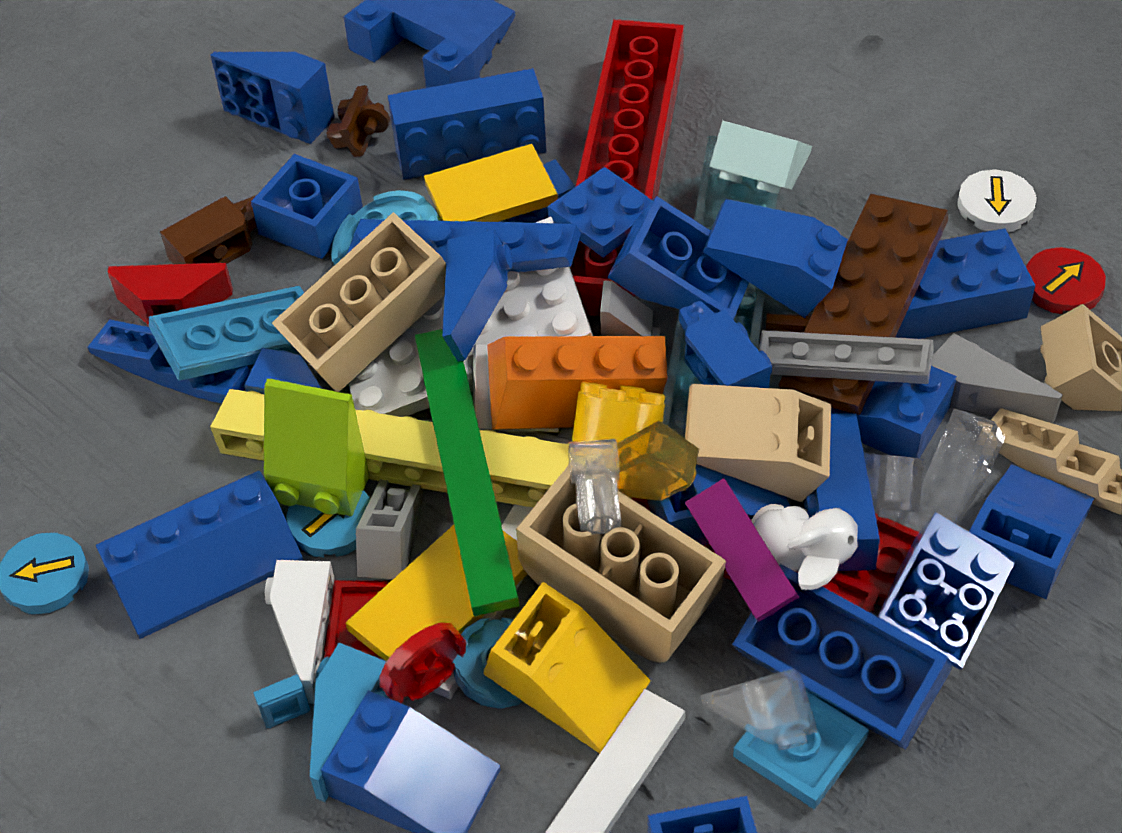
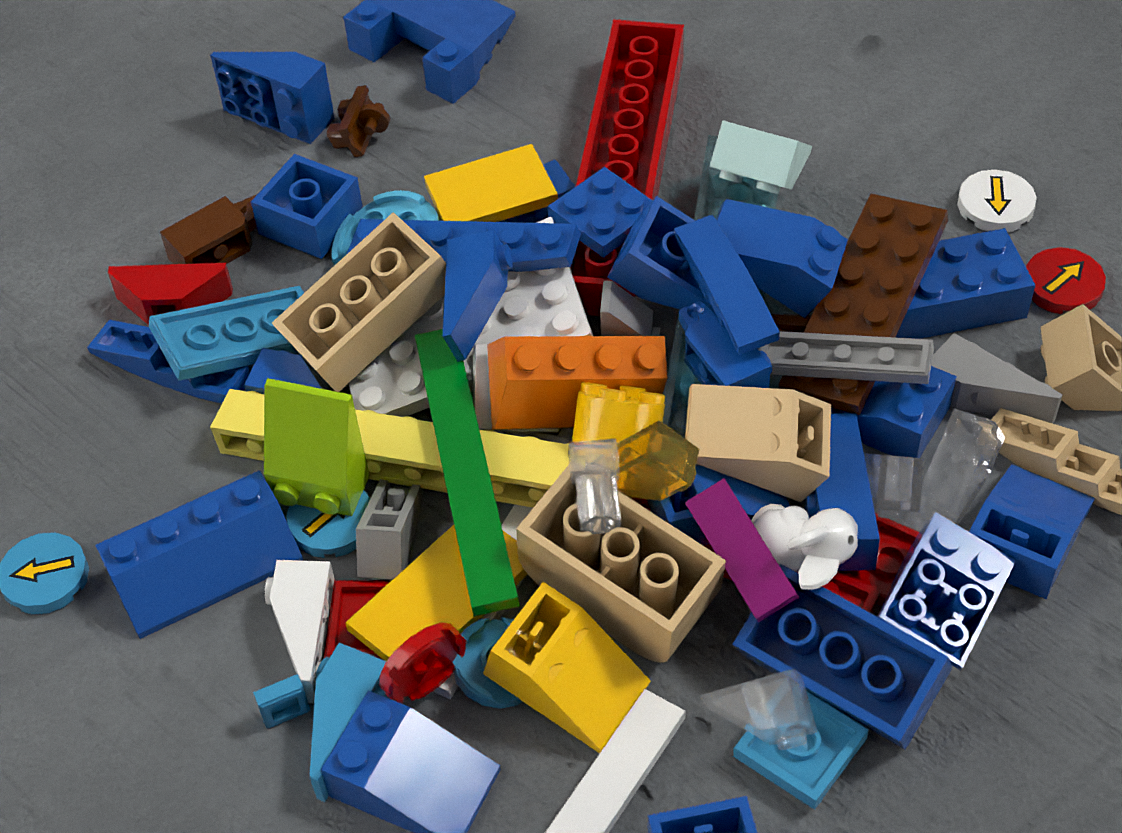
blue brick [387,68,547,180] -> none
none -> blue slope [674,215,780,355]

